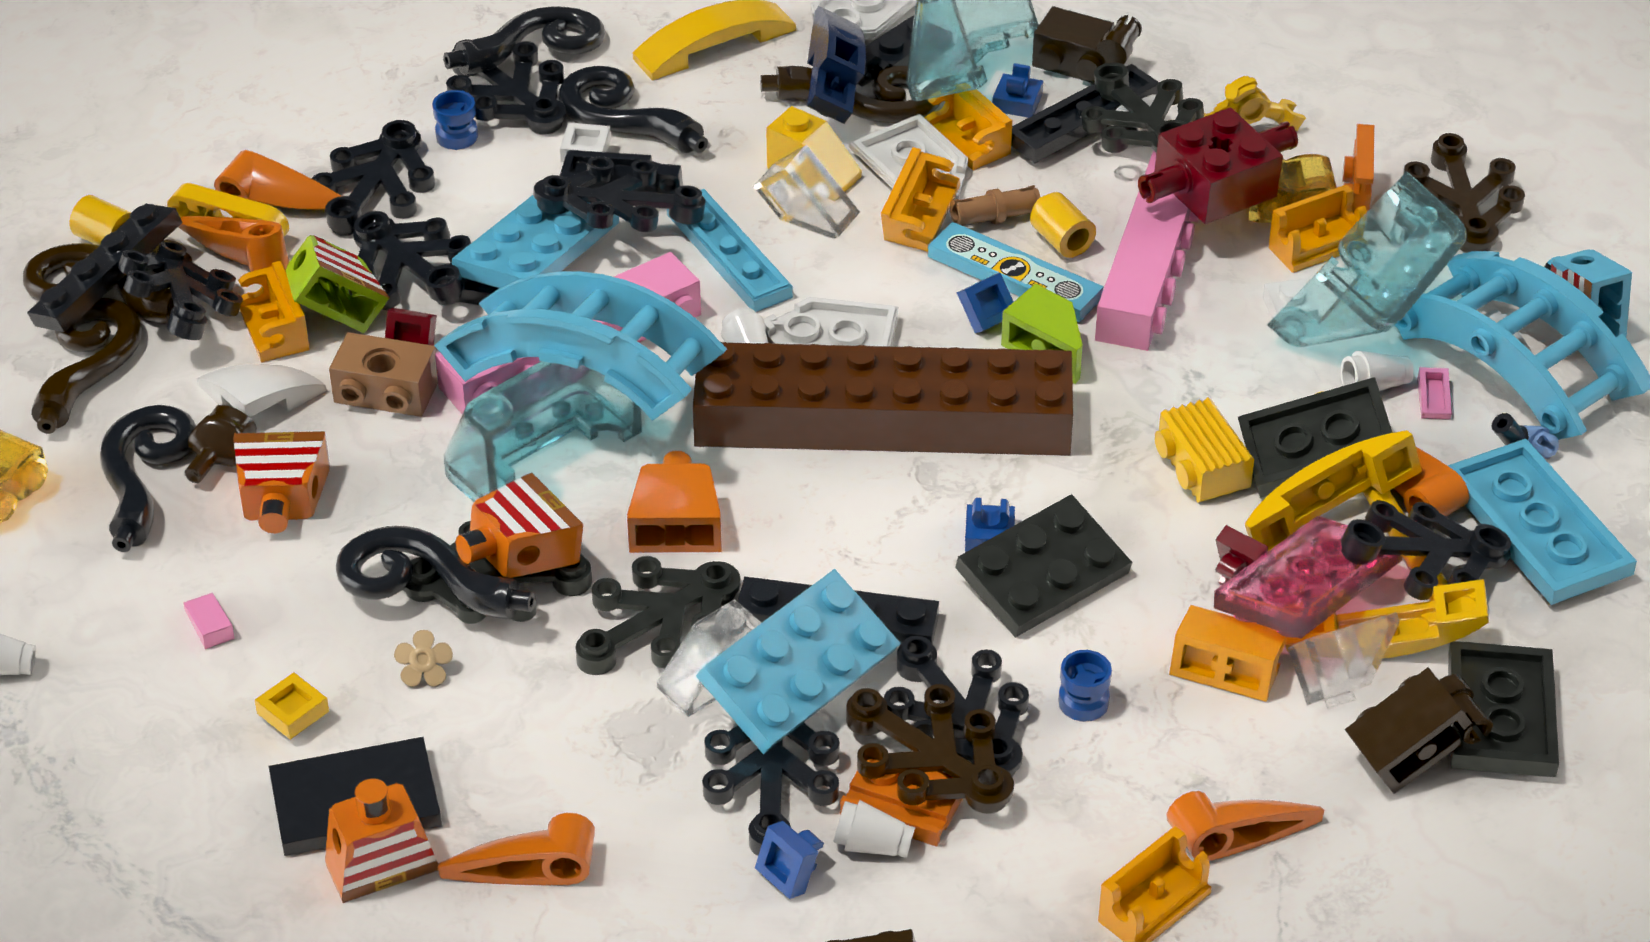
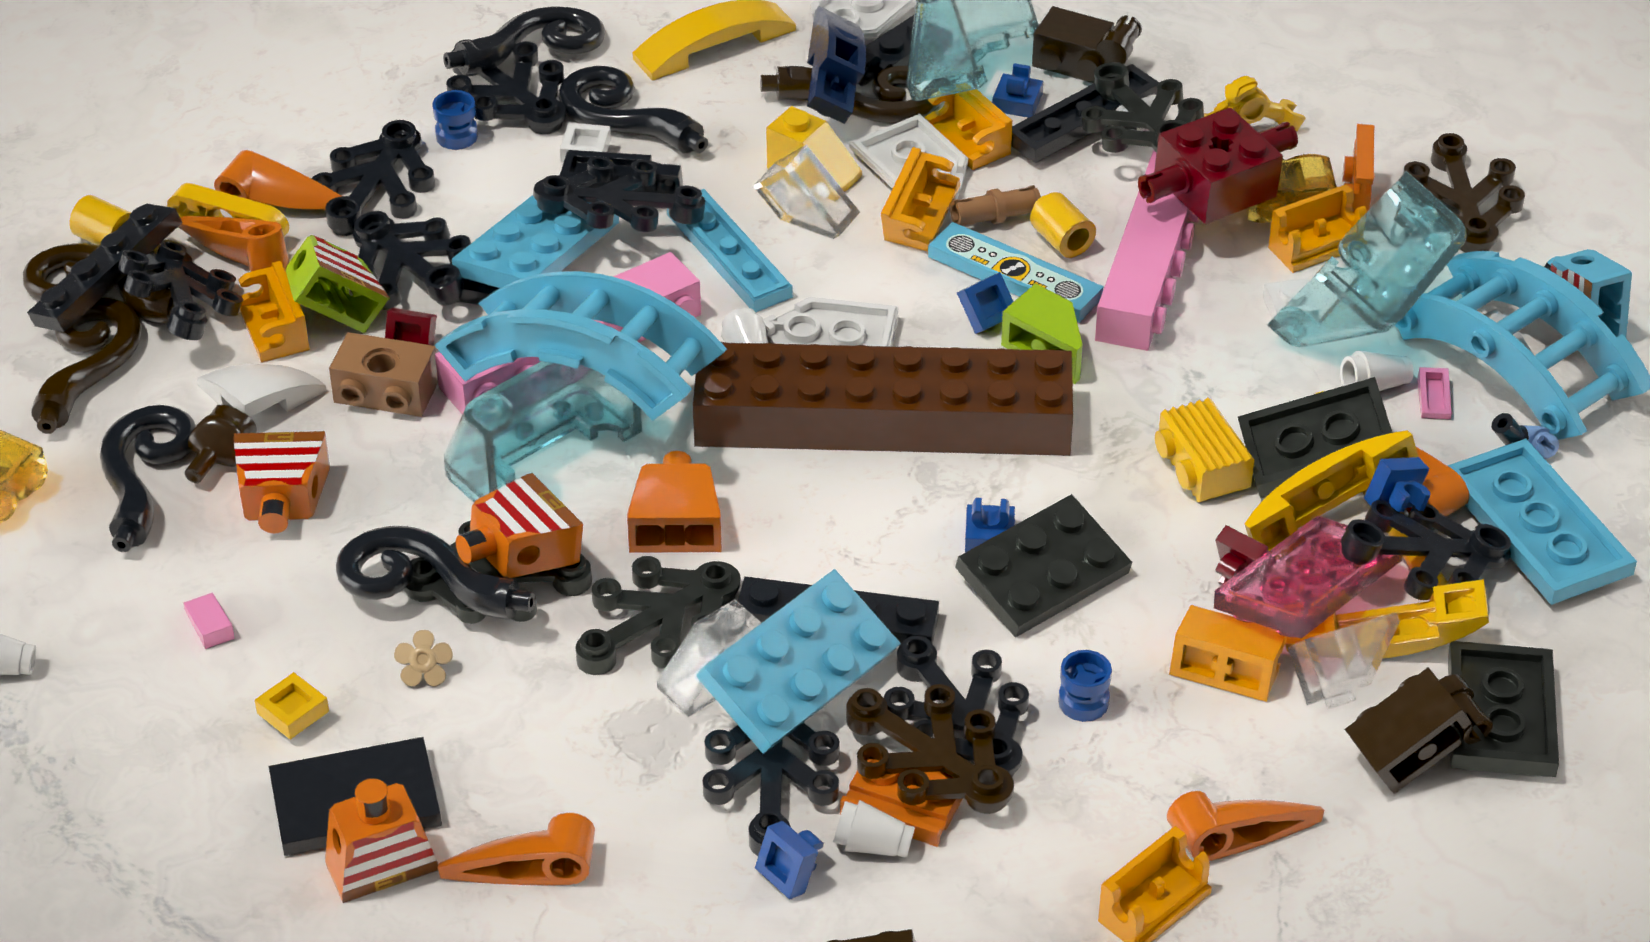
none -> blue tile [1364,457,1431,512]

